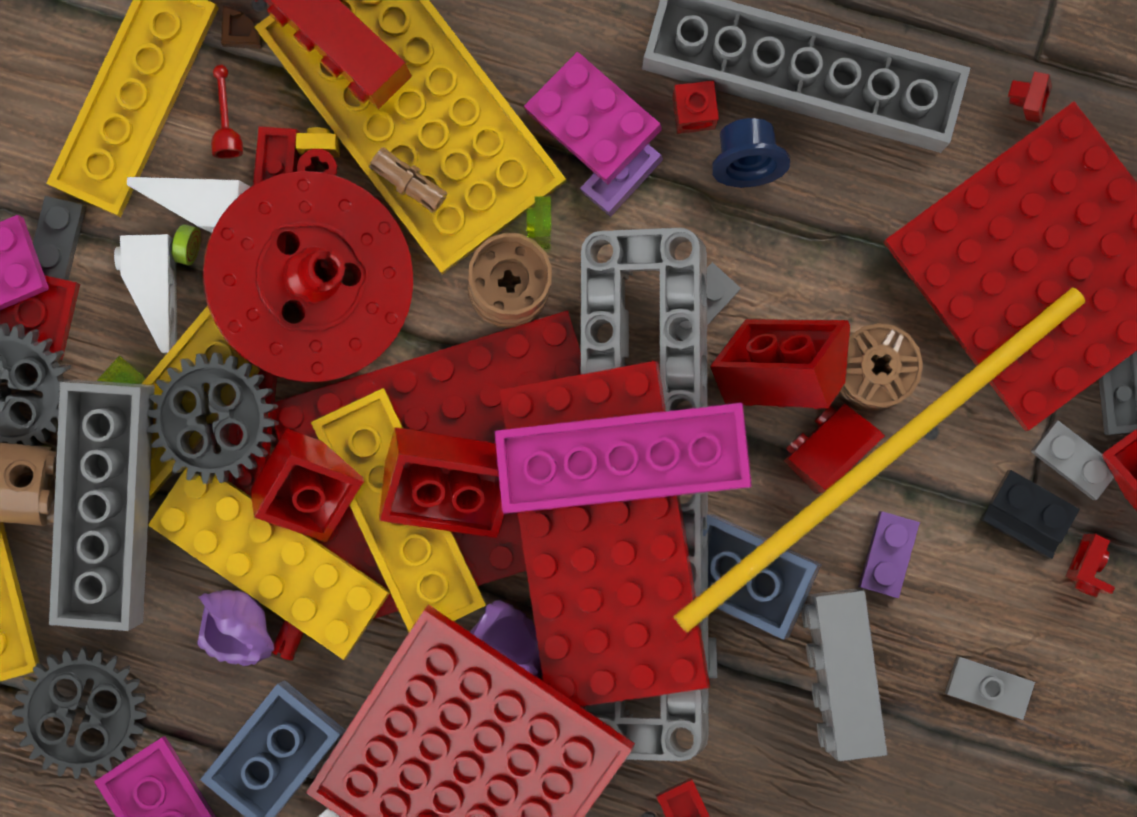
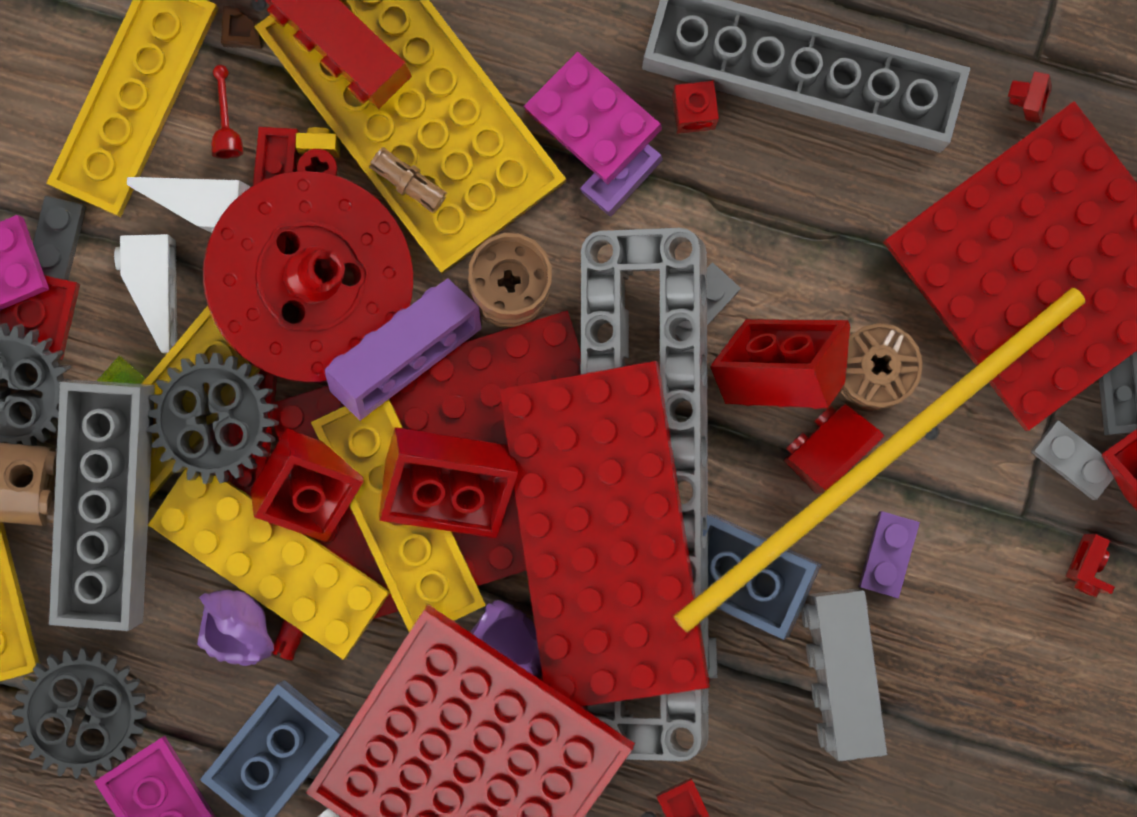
lime tile [171,224,201,265] -> none
dark pink plate [495,403,752,514] -> none
clear neon green plate [527,196,552,249] -> none
dark blue piece [712,118,791,188] -> none
light grey plate [945,656,1035,720] -> none
black plate [980,470,1080,559] -> none
none -> medium lavender brick [324,278,482,420]

